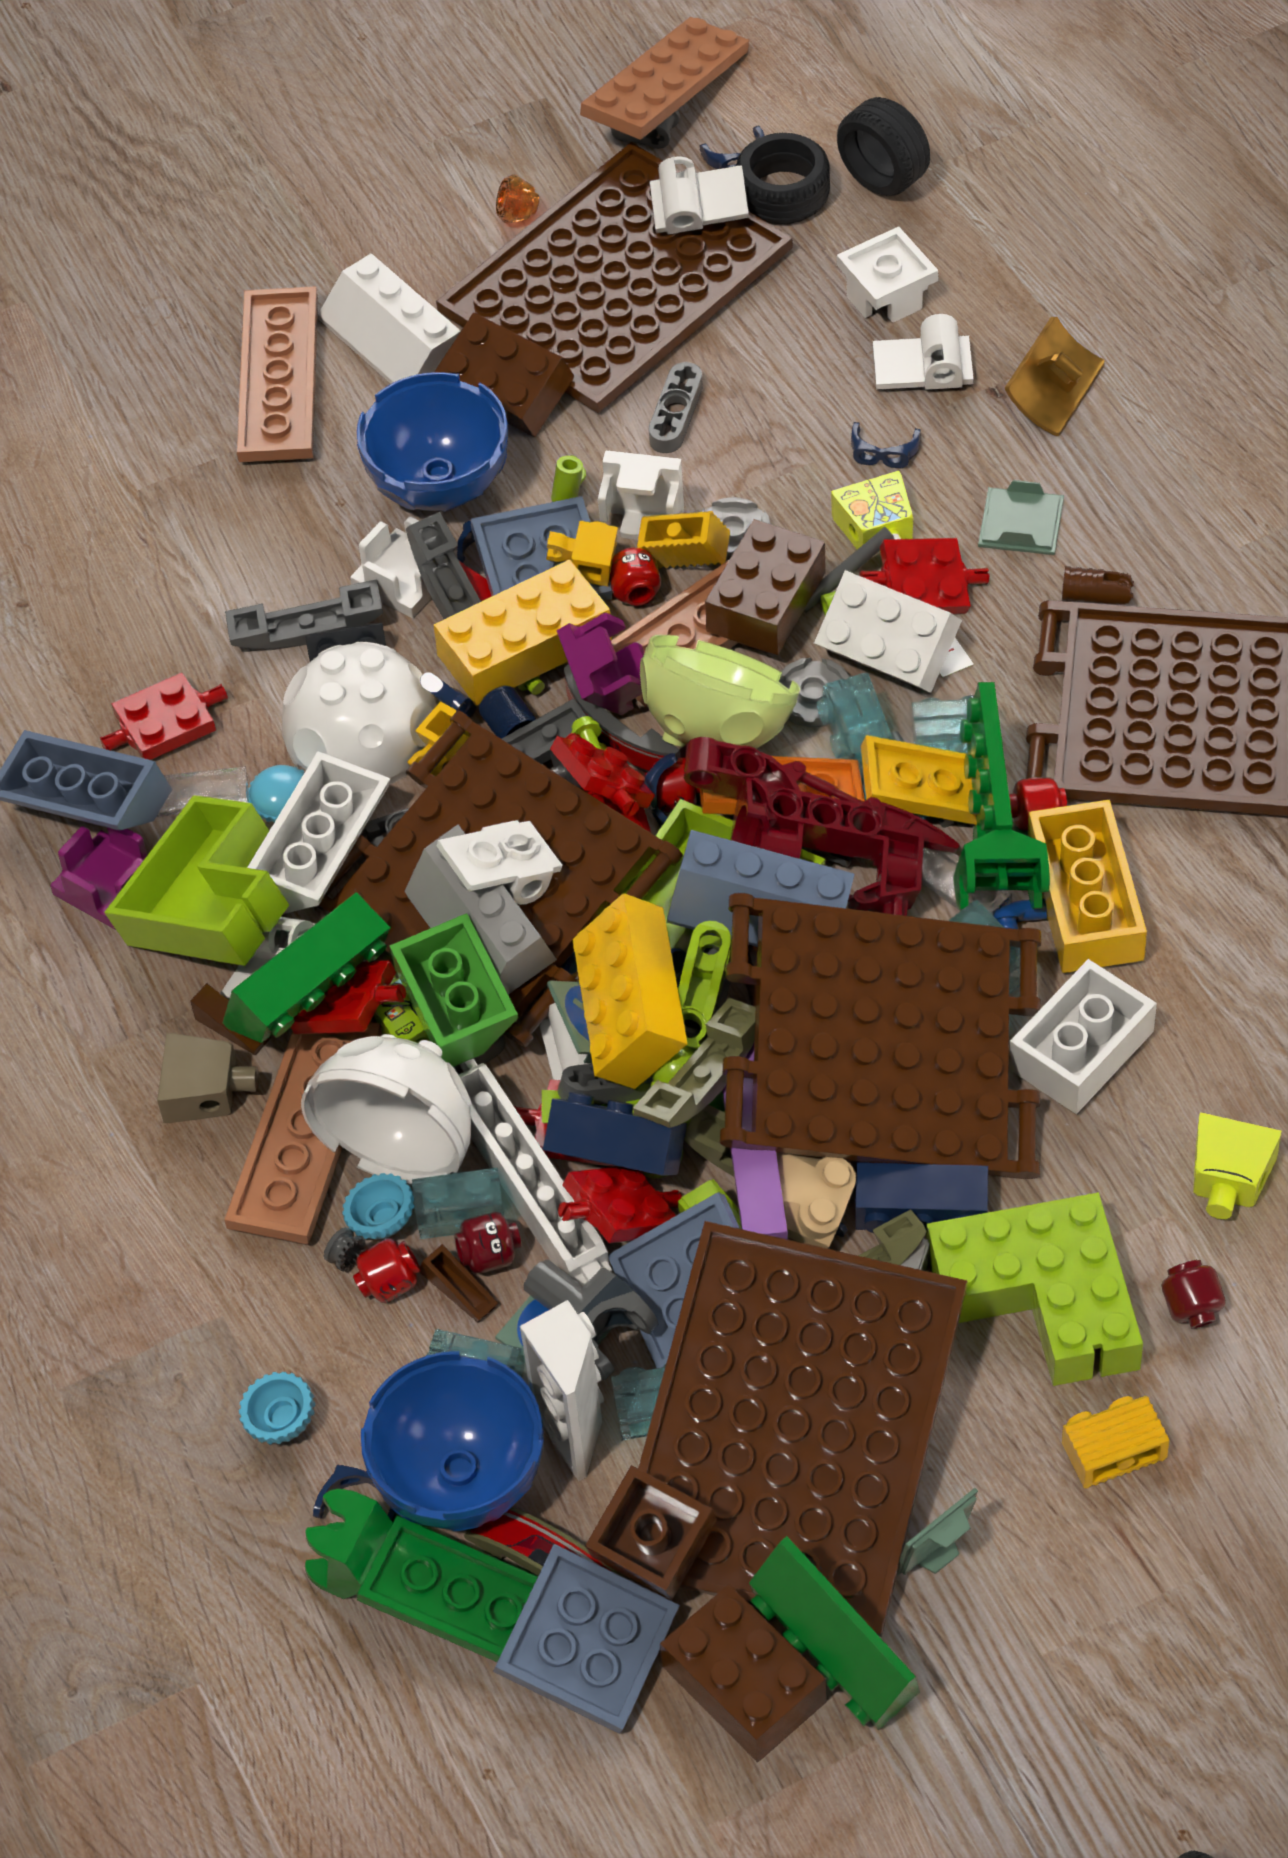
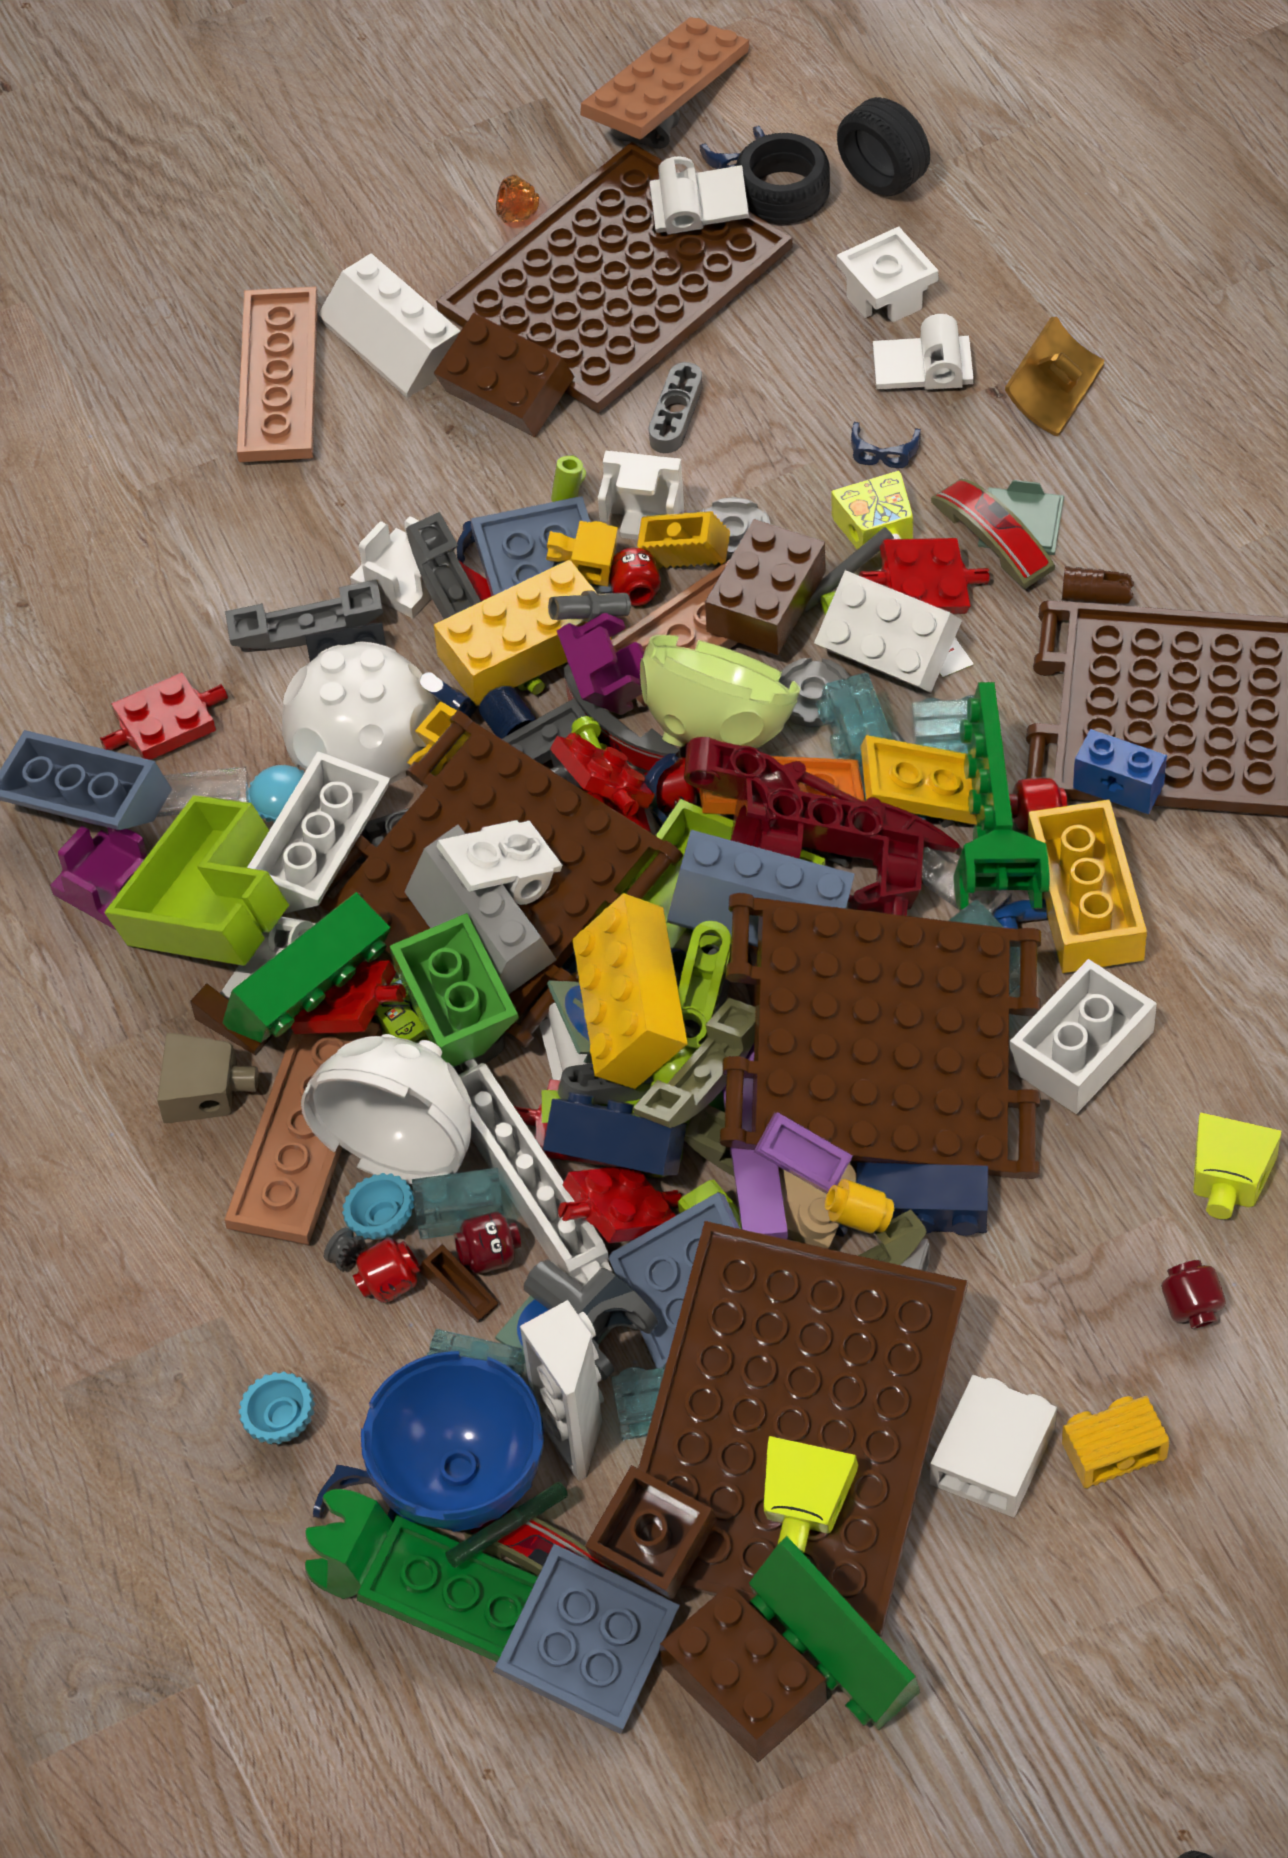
blue rock [357,372,508,512] -> none
sand green piece [897,1488,978,1576] -> none
lime piece [926,1192,1143,1386] -> none
none -> clear green bar [445,1482,568,1568]
none -> dark grey pin [548,590,631,622]
none -> medium lavender tile [754,1112,852,1194]
none -> neon yellow torso [764,1436,858,1553]
none -> yellow brick [825,1179,894,1234]
none -> white brick [930,1375,1057,1518]
none -> slope [931,478,1055,589]
none -> blue brick [1073,729,1167,815]

